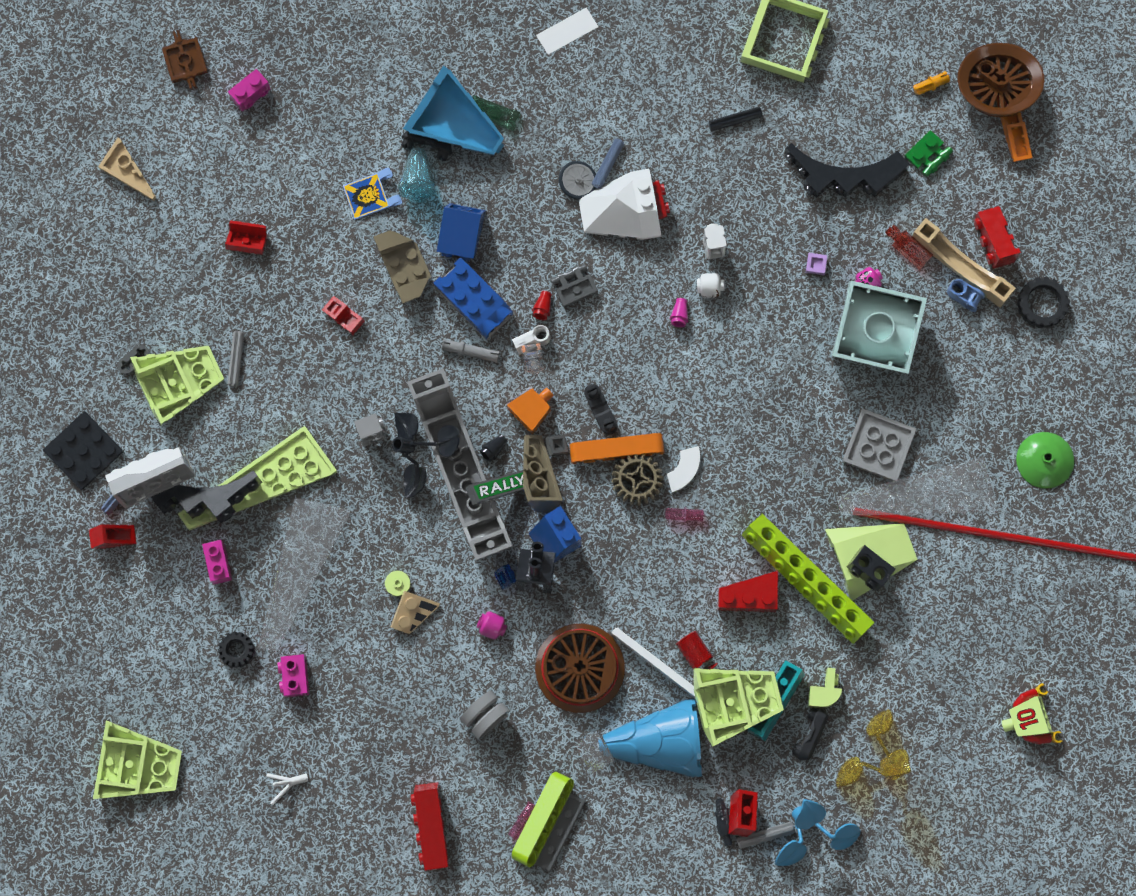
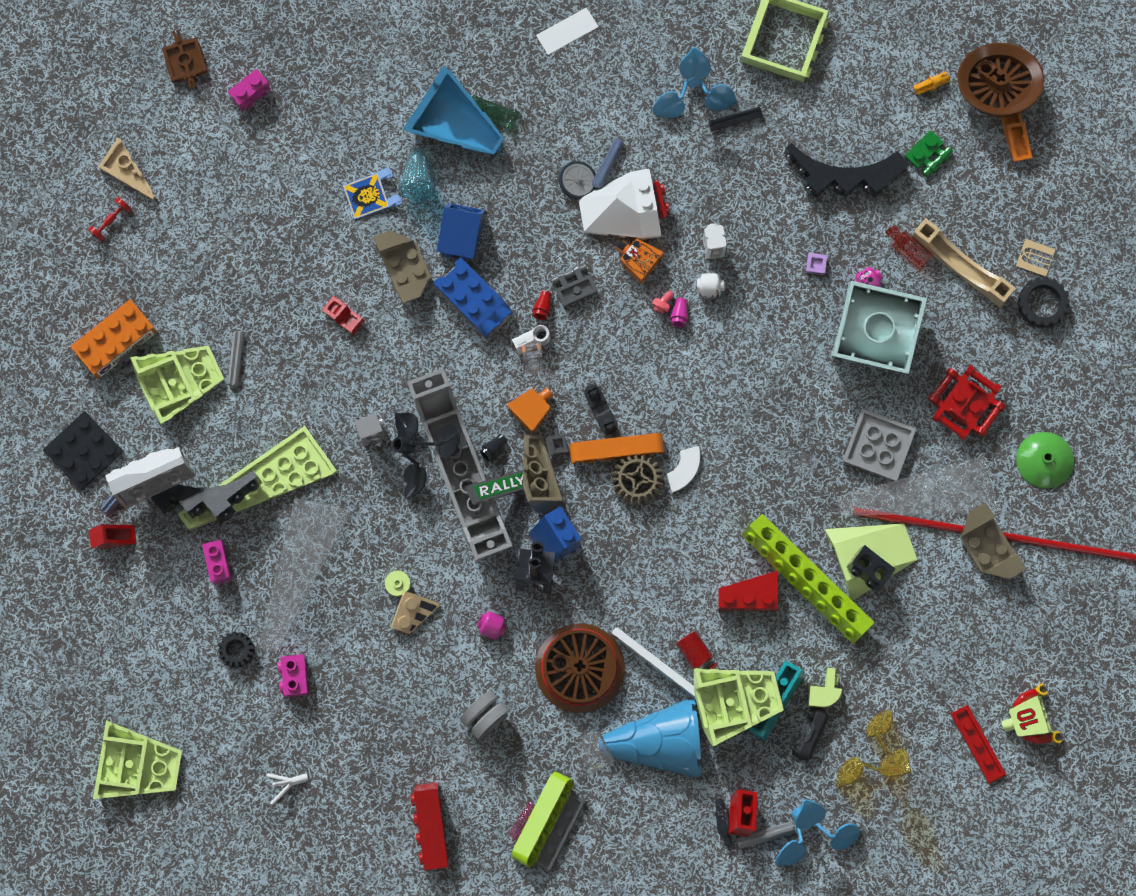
red bracket [225,221,267,255] -> none
black piece [401,131,452,161] -> none
light grey pin [441,339,500,363] -> none
clear blue plate [494,564,516,590] -> none
clear pink axle [665,507,704,522] -> none
medium blue piece [947,279,985,312] -> none
red wedge [974,206,1021,269] -> none
none -> orange brick [70,299,157,379]
none -> red wheel [88,197,132,243]
none -> orange torso [616,239,663,284]
none -> coral plate [651,291,674,314]
none -> dark azure plant [653,46,737,118]
none -> red brick [927,365,1006,441]
none -> red tile [950,705,1007,784]
none -> dark tan piece [960,502,1027,579]
none -> piece [1015,238,1056,277]

